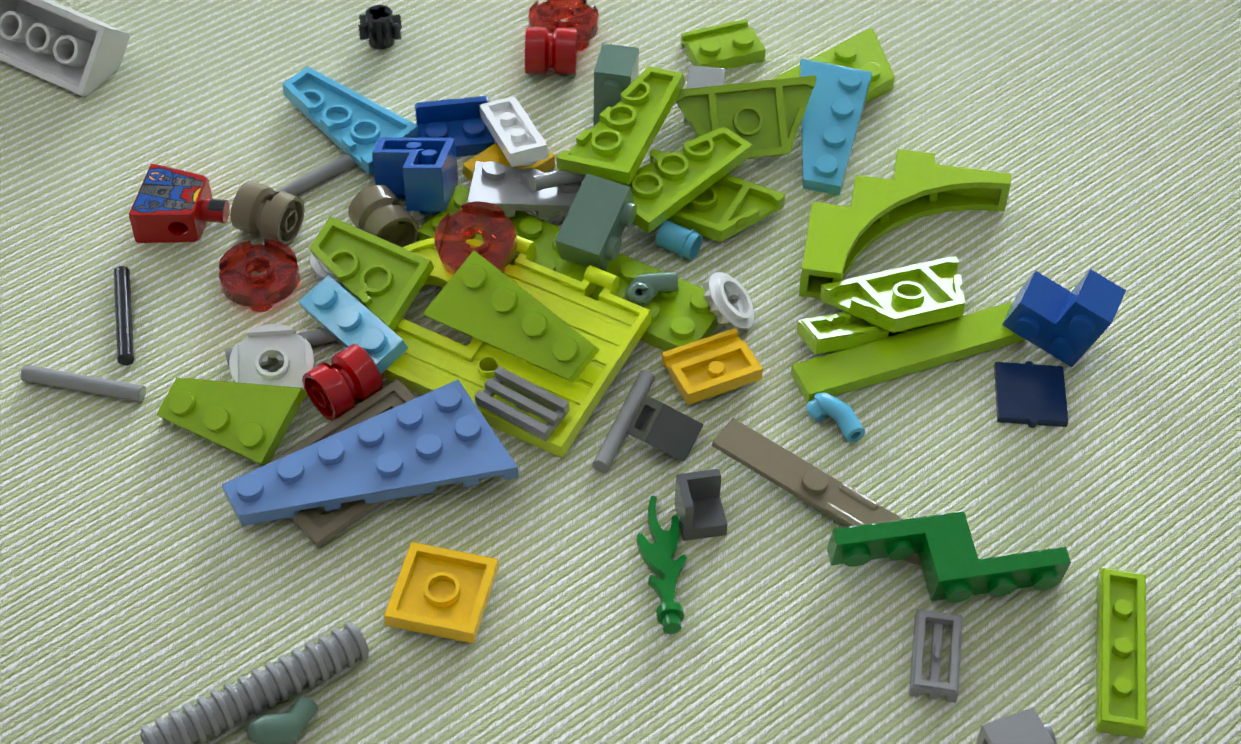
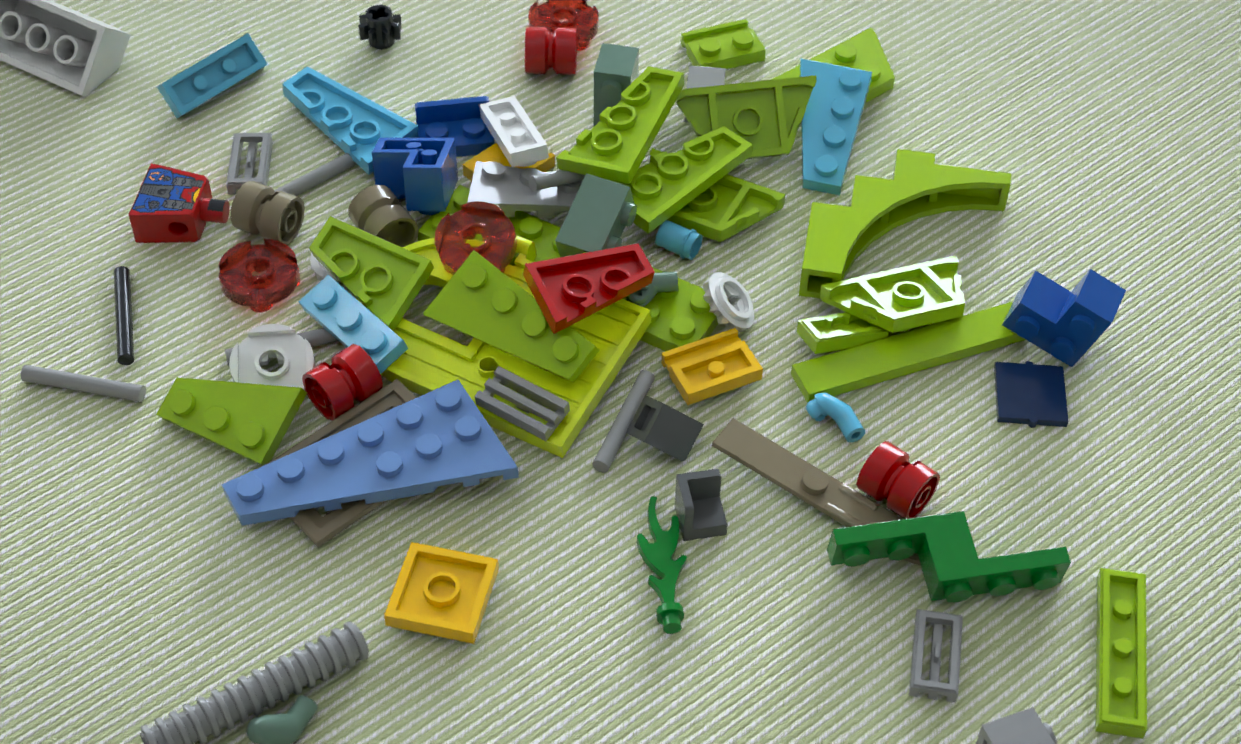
none -> medium azure plate [157,33,267,118]
none -> light grey tile [226,133,273,195]
none -> red wing [523,243,655,334]
none -> red wheel [856,441,940,519]

